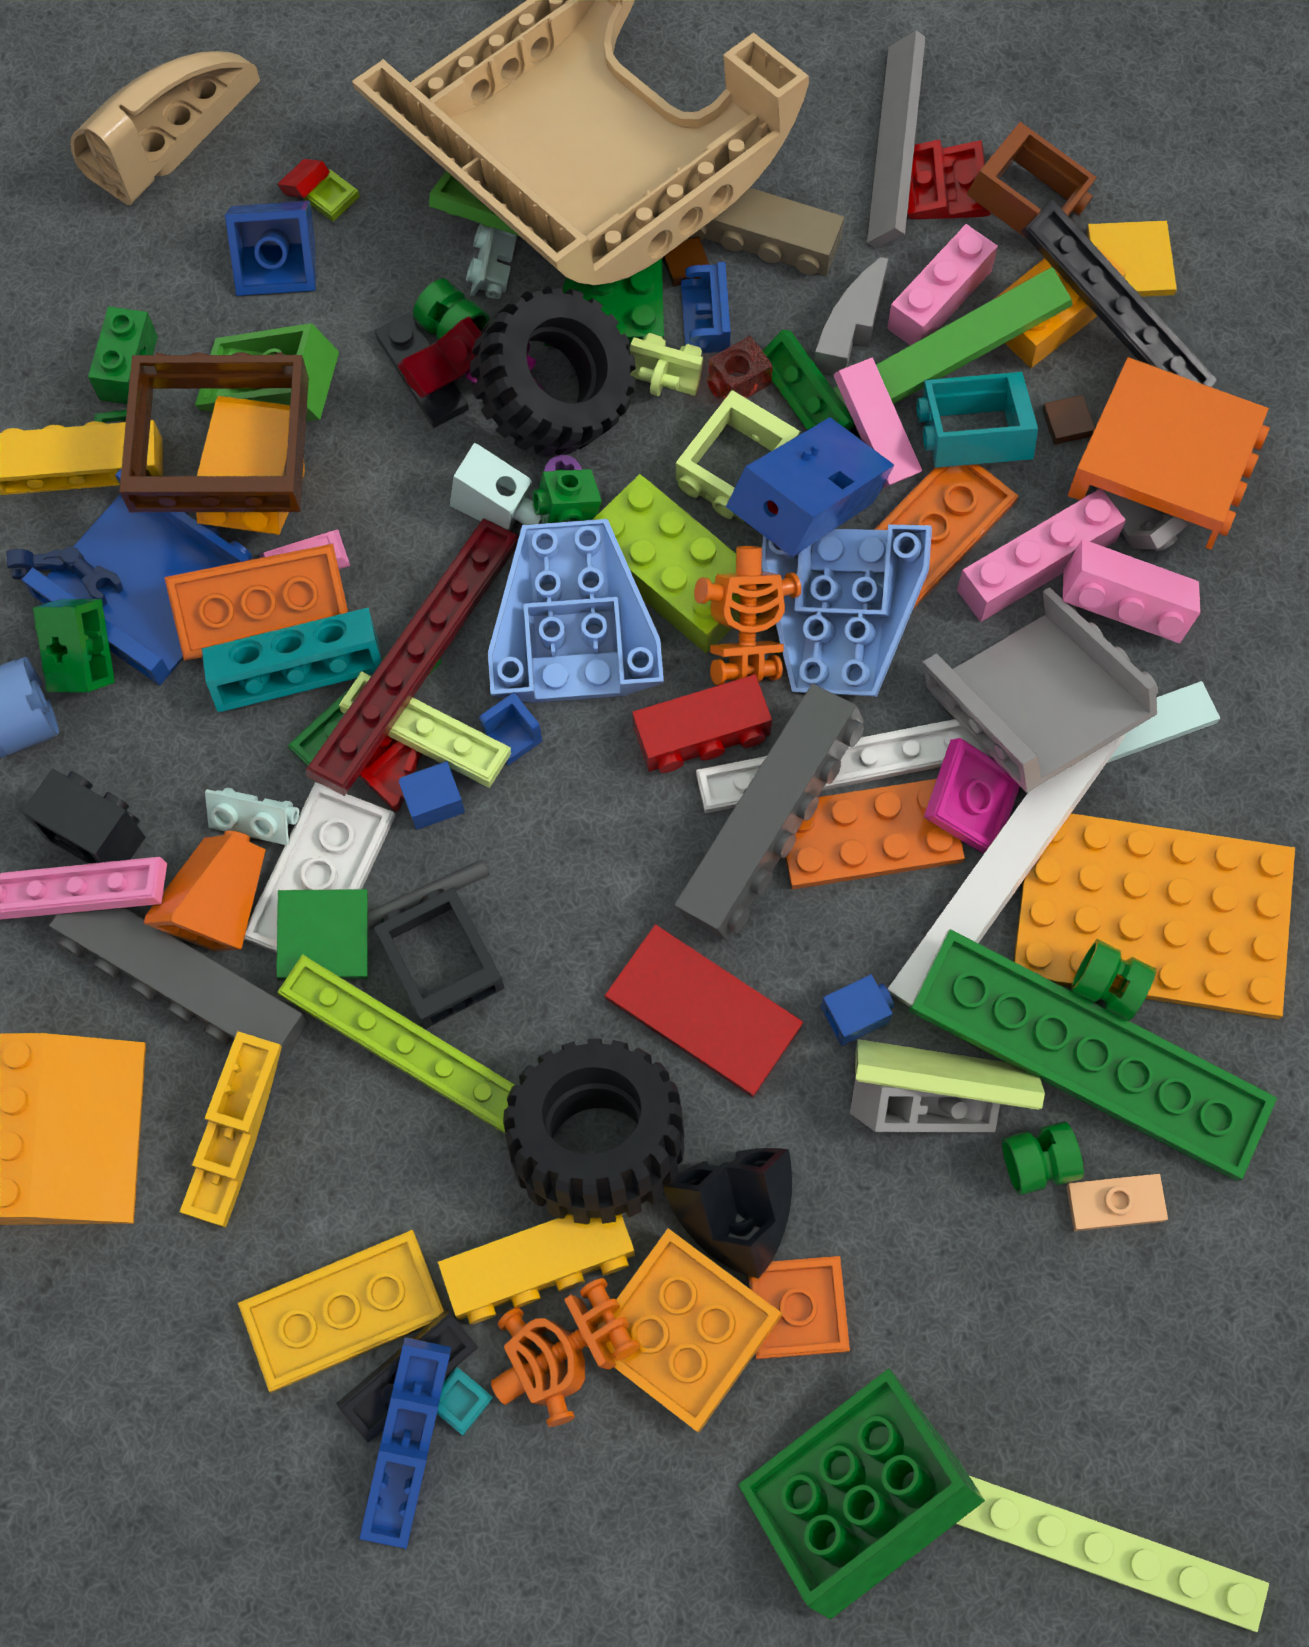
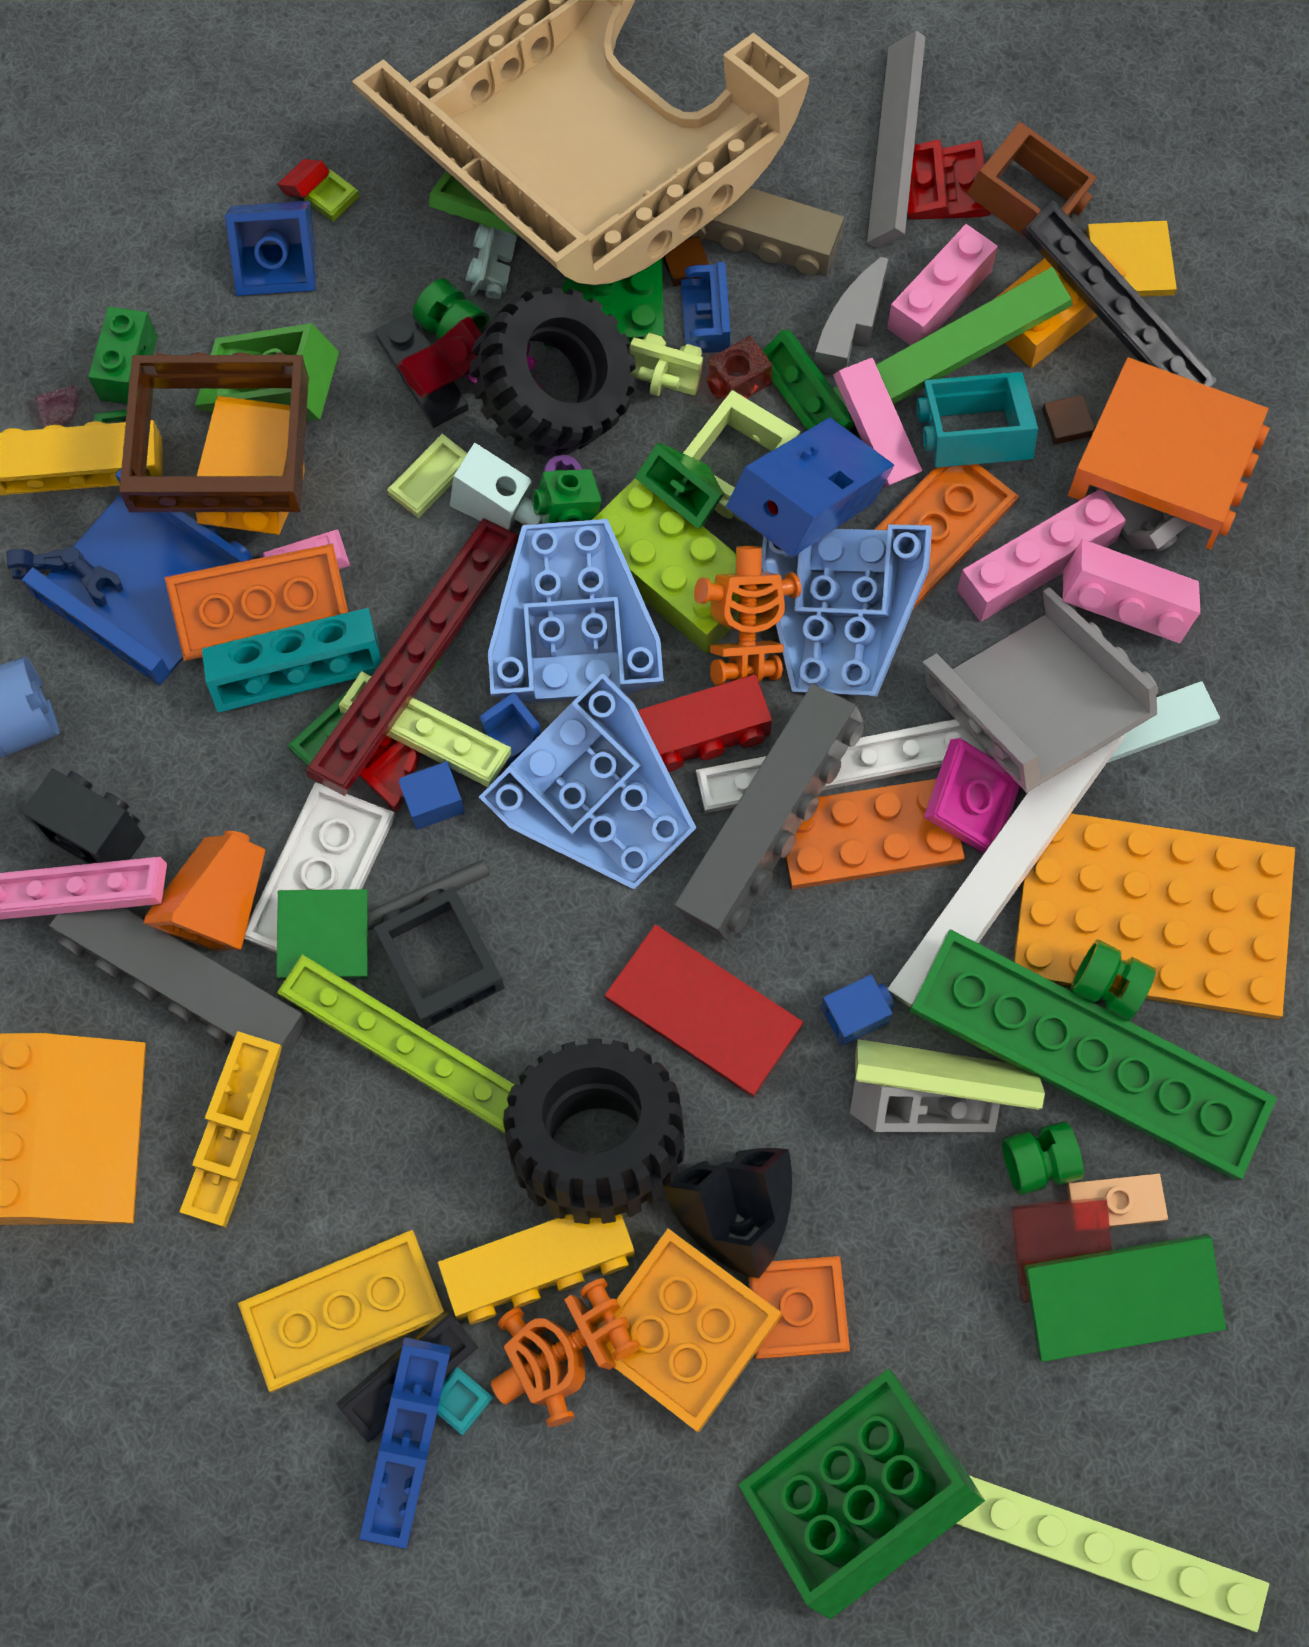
green brick [33,599,115,692] -> none
tan panel [70,51,260,205] -> none
light aqua hinge [205,787,299,845] -> none
none -> clear pink tile [35,385,78,427]
none -> yellowish green tile [387,434,468,519]
none -> light blue wedge [479,672,696,889]
none -> green slope [635,443,724,529]
none -> clear red tile [1011,1197,1112,1303]
none -> green tile [1024,1234,1226,1362]

